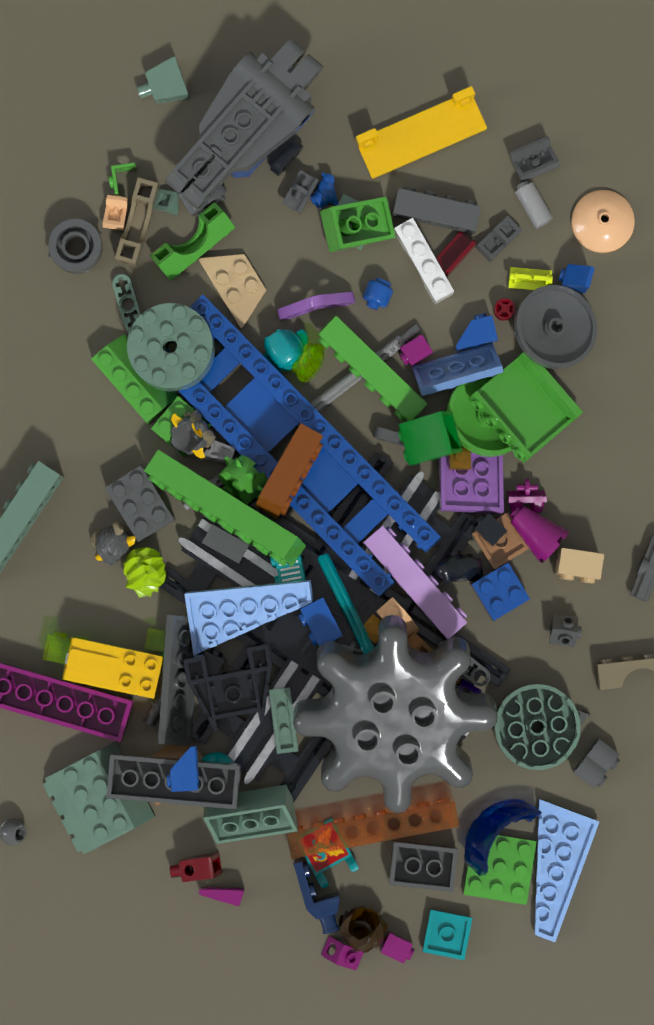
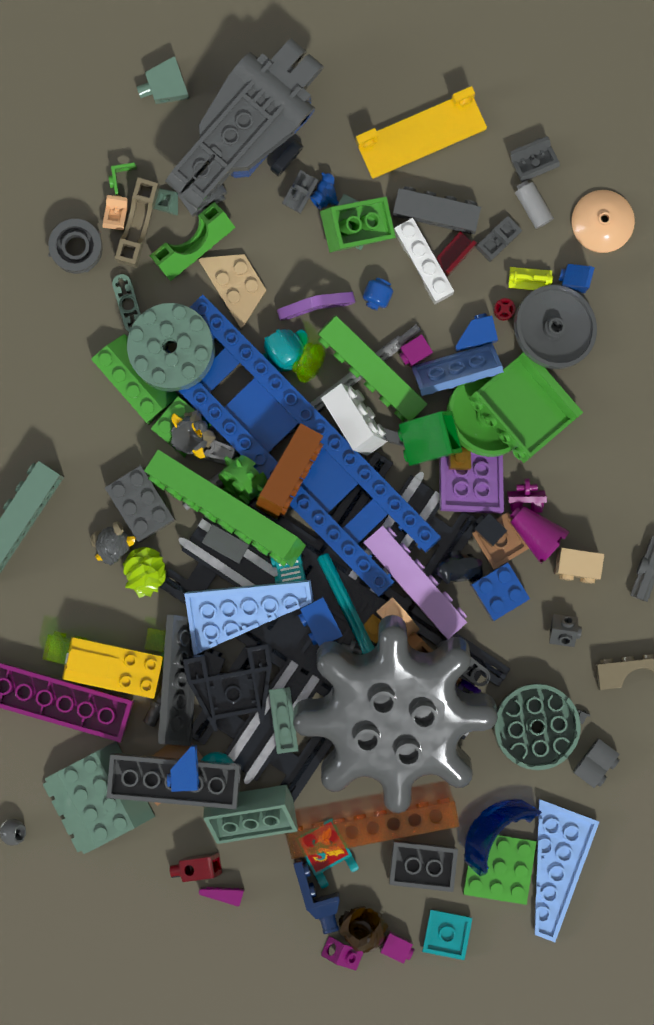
none -> white brick [321,383,388,456]

